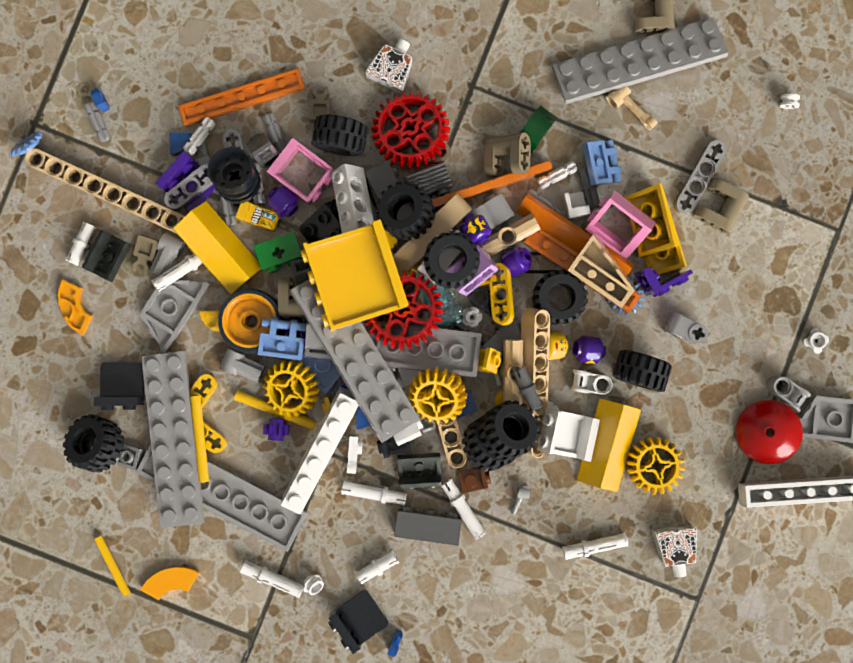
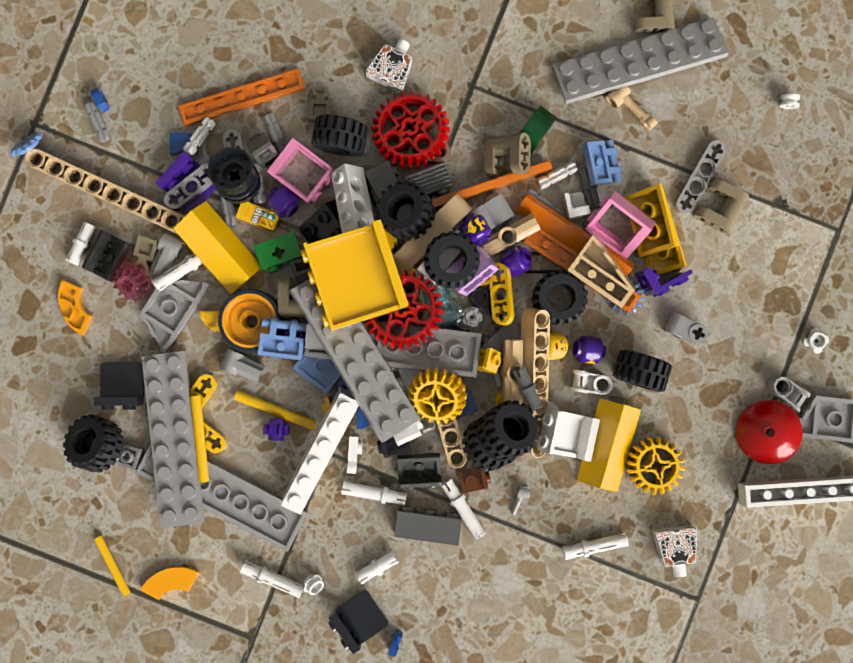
yellow gear [262,359,320,417] -> none
none -> clear pink gear [112,264,151,301]

